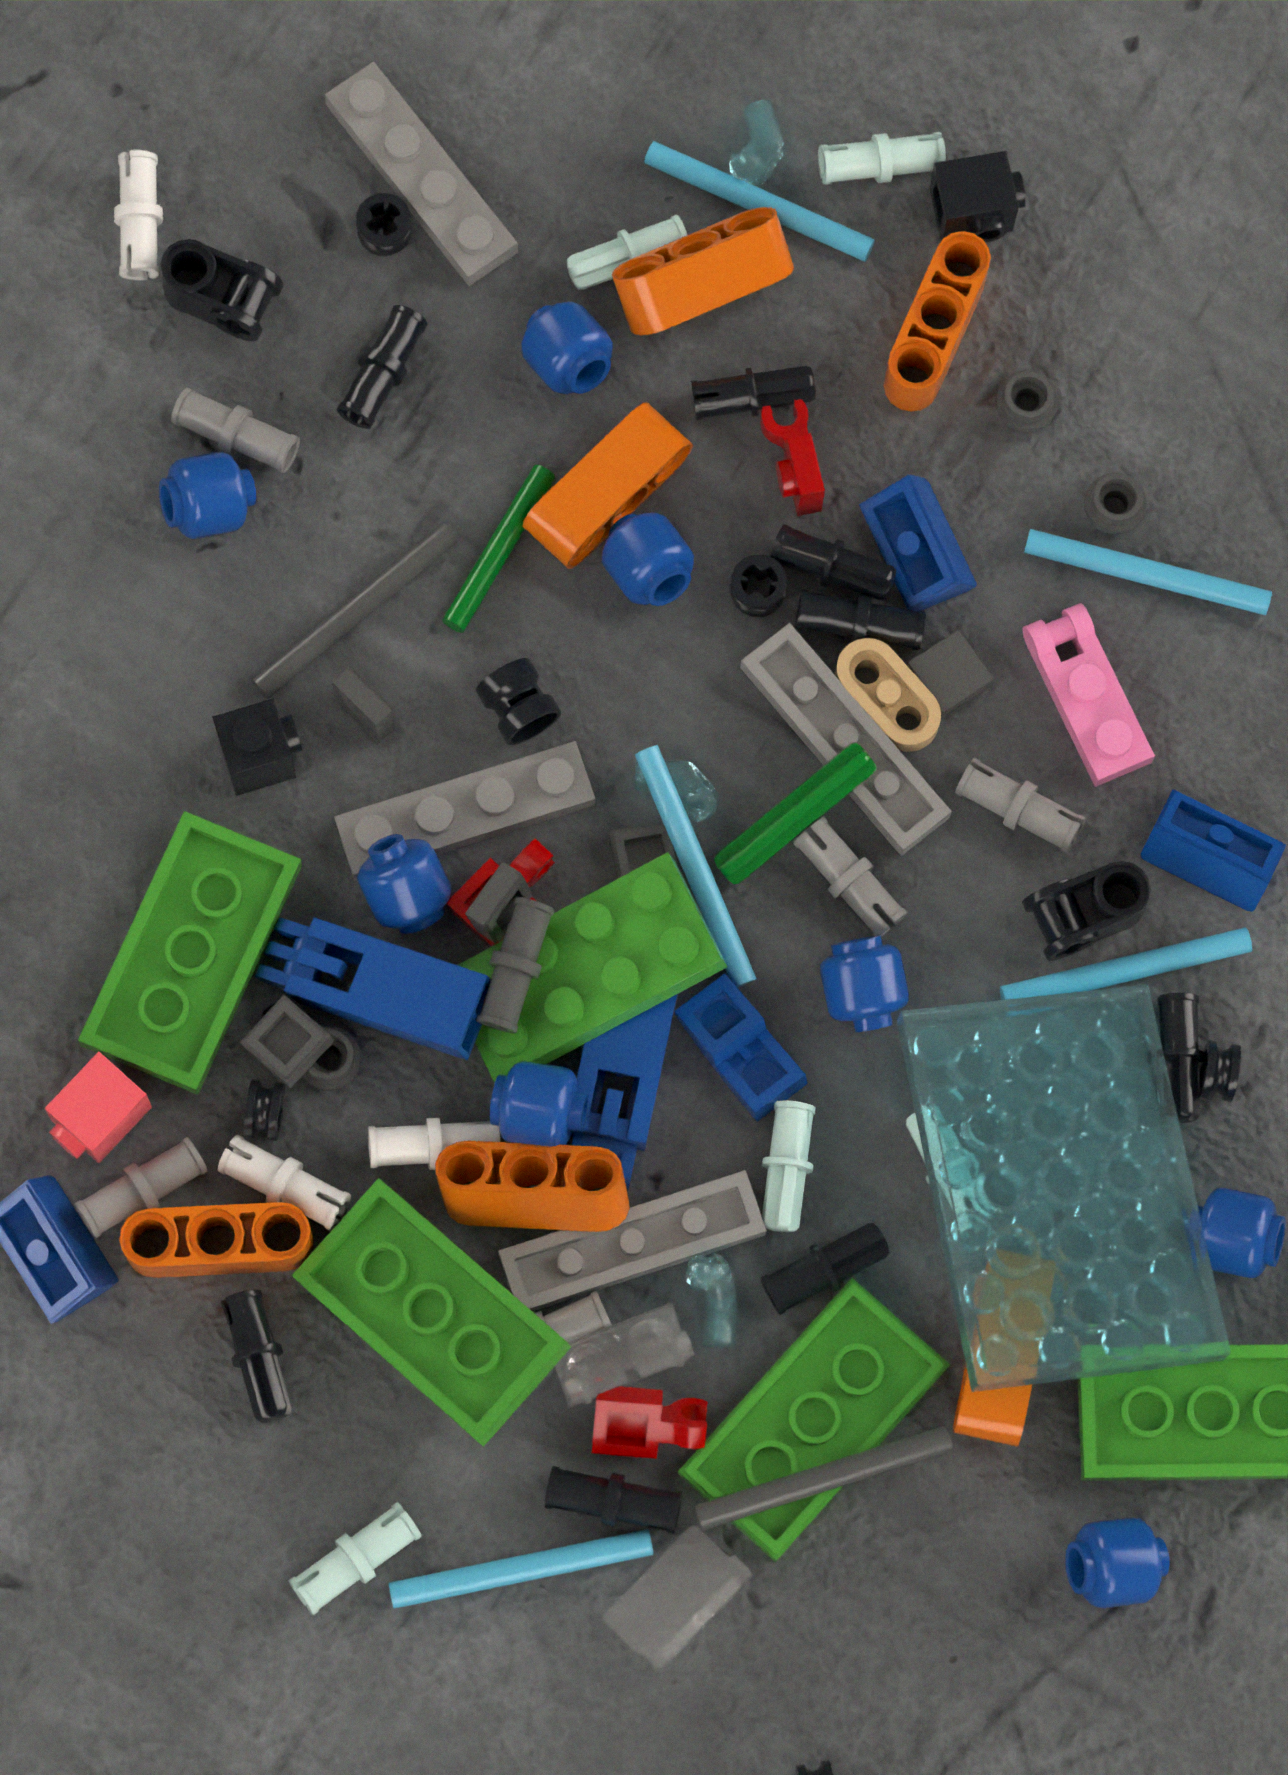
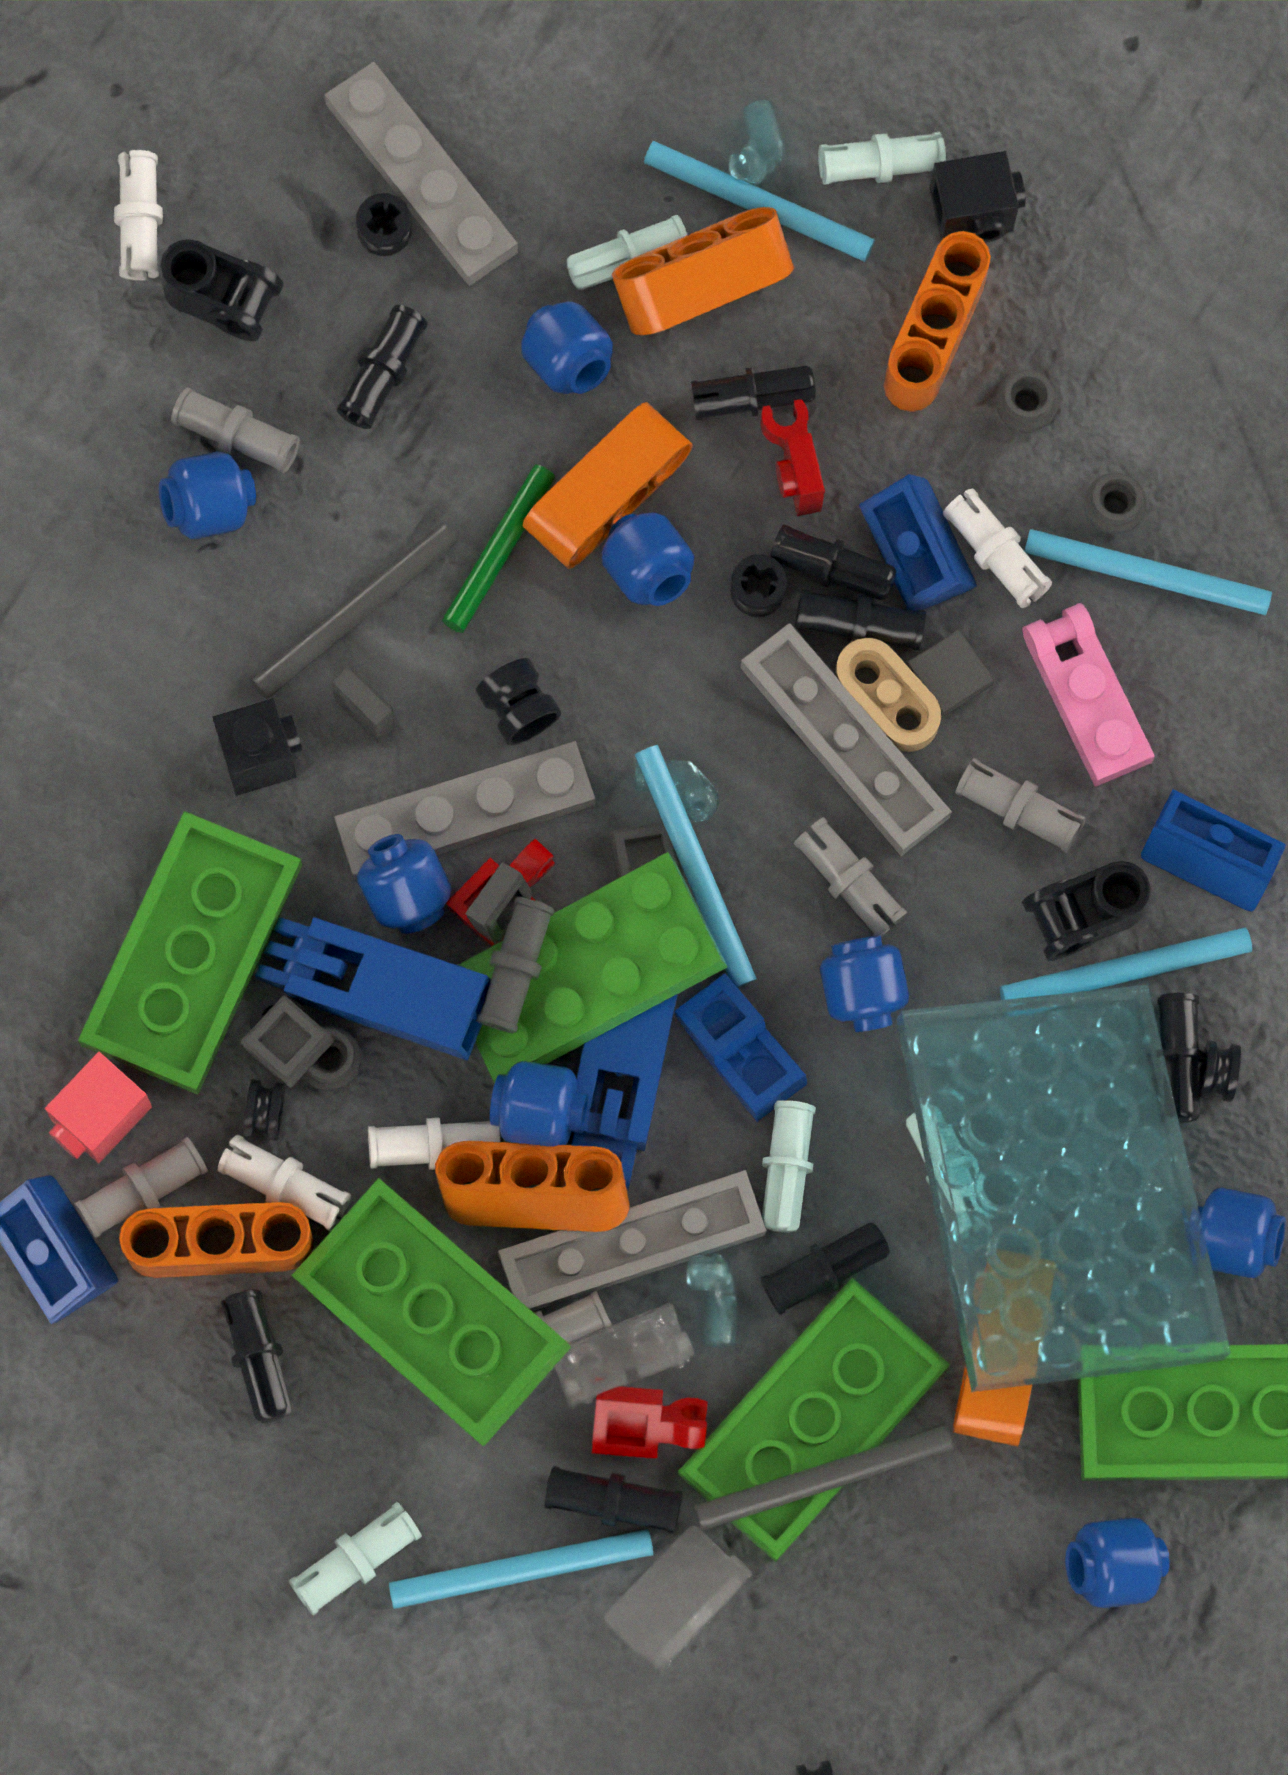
green axle [714,742,877,885] -> none
none -> white pin [943,489,1052,608]

